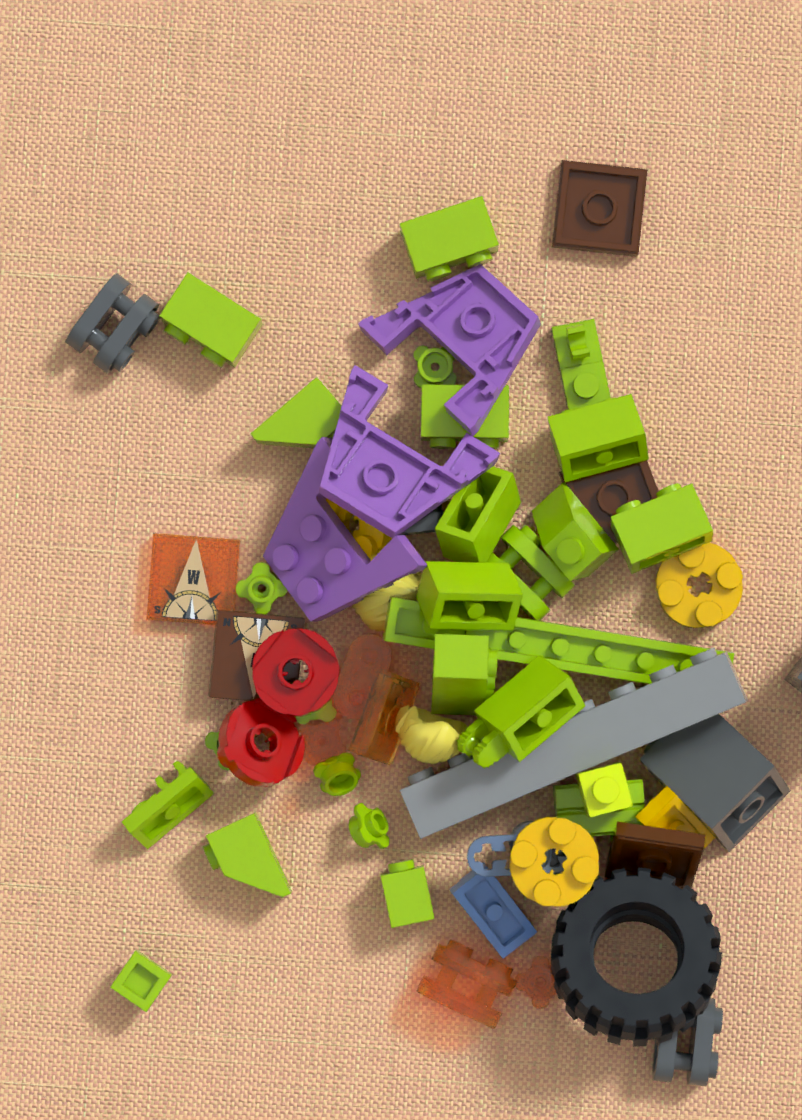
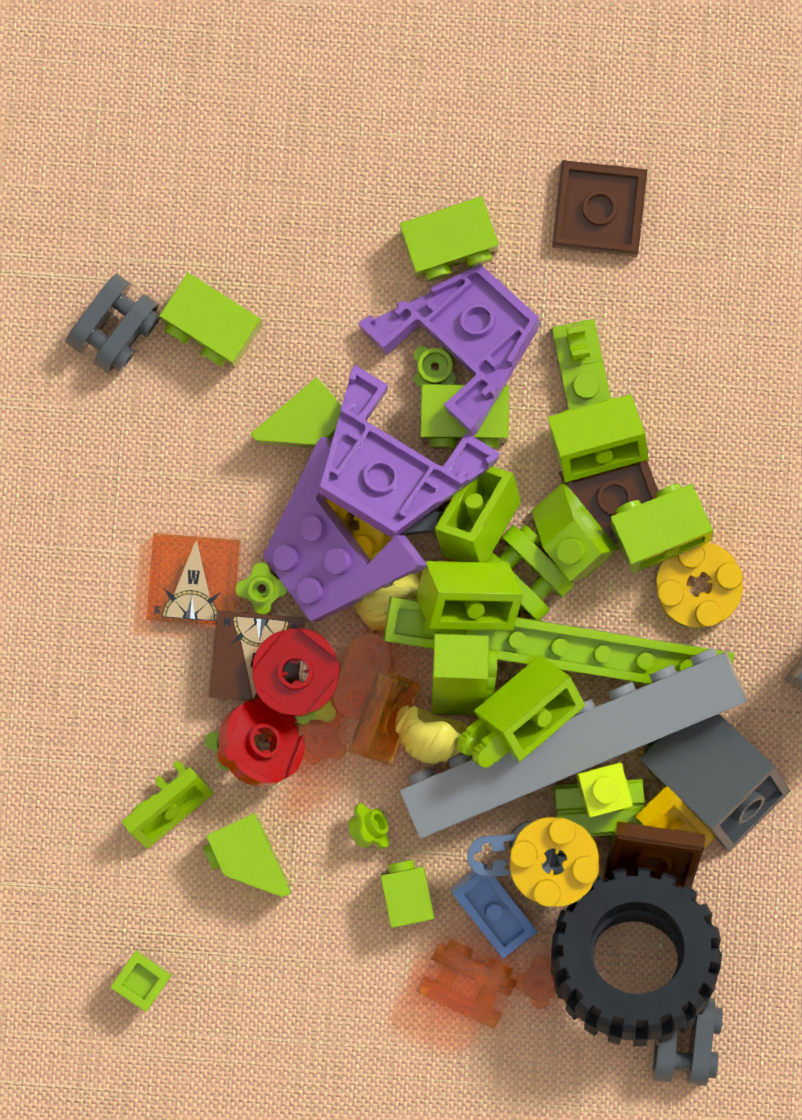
lime plate [313,753,361,796] -> none

